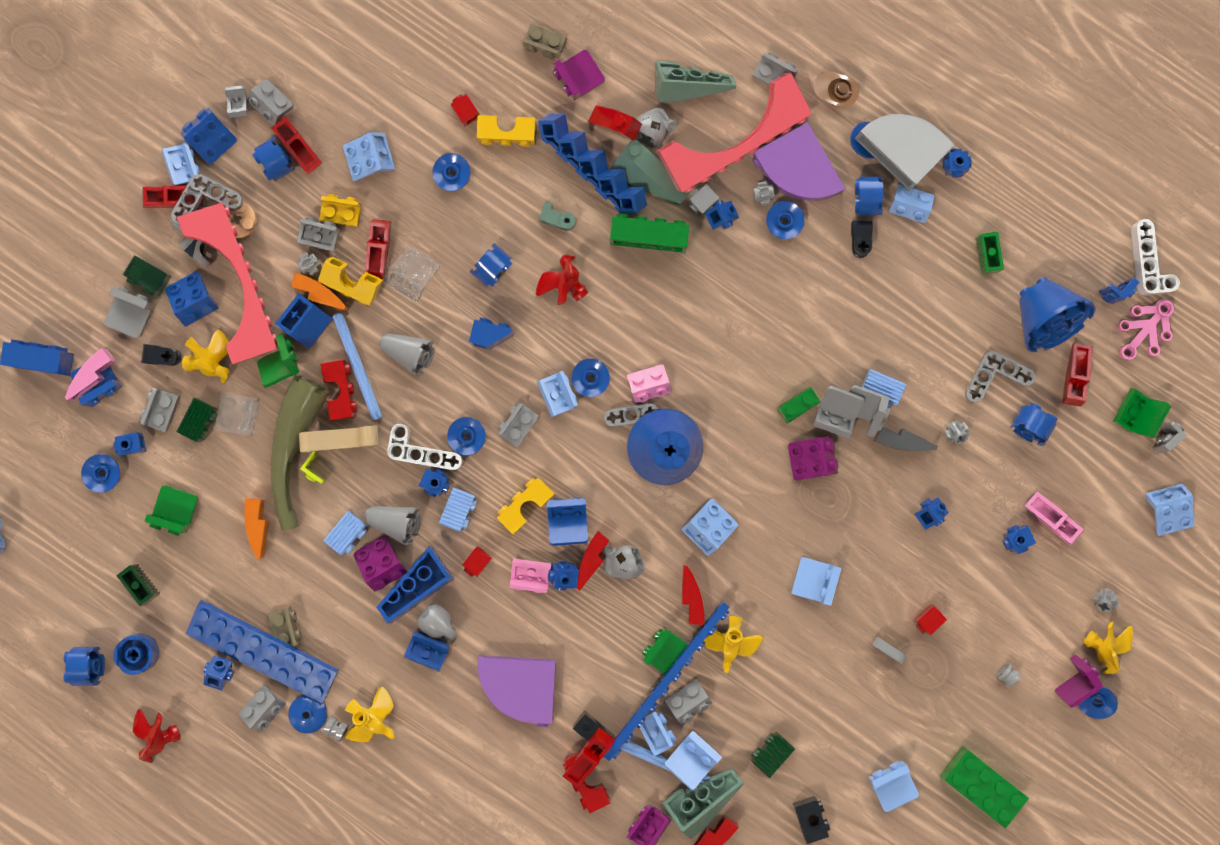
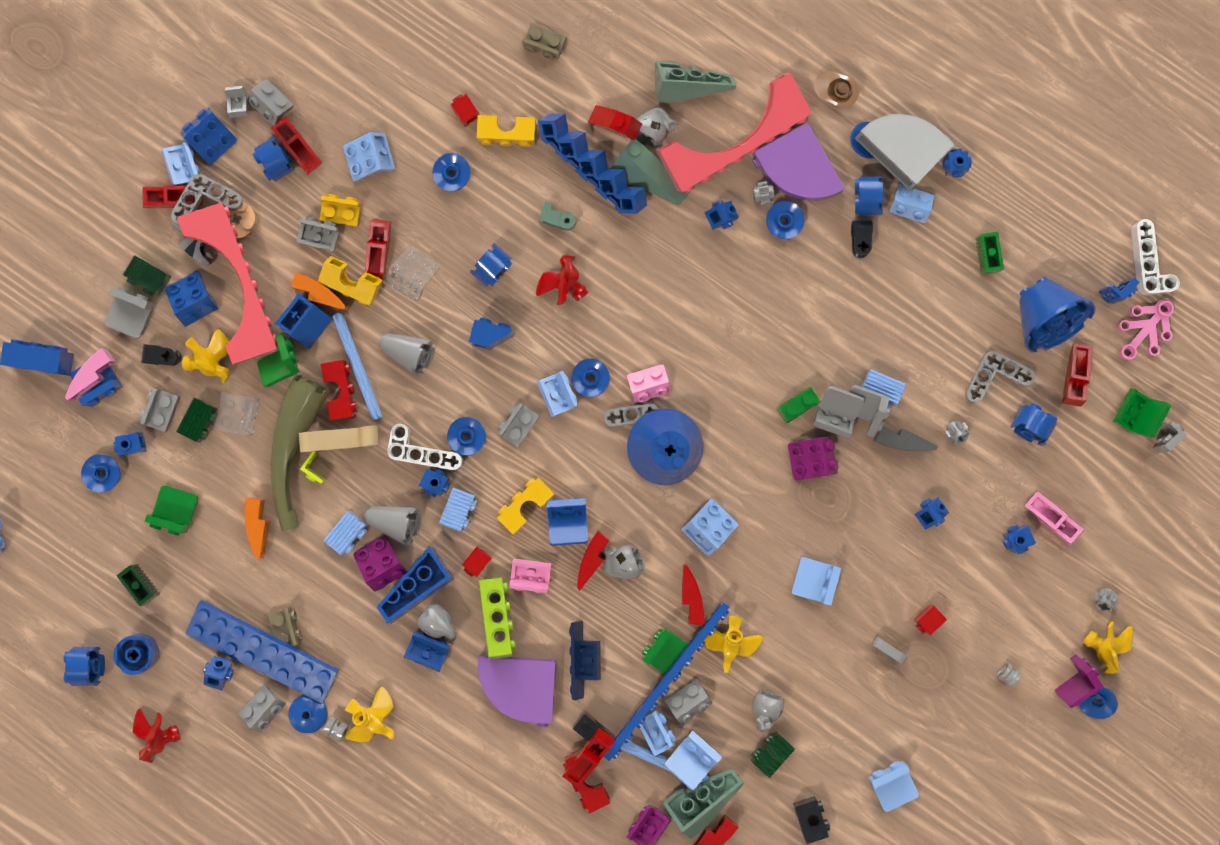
light grey gear [297,252,321,276] -> none
blue brick [548,561,579,591] -> none
magenta bracket [553,50,605,101] -> none
green brick [610,214,690,253] -> none
light grey brick [689,184,719,216] -> none
light grey bracket [752,52,798,86] -> none
green brick [940,746,1029,829] -> none
light blue bracket [1146,483,1195,536] -> none
none -> lime brick [479,577,516,660]
none -> dark blue bracket [569,621,601,700]
none -> light grey piece [752,690,784,732]

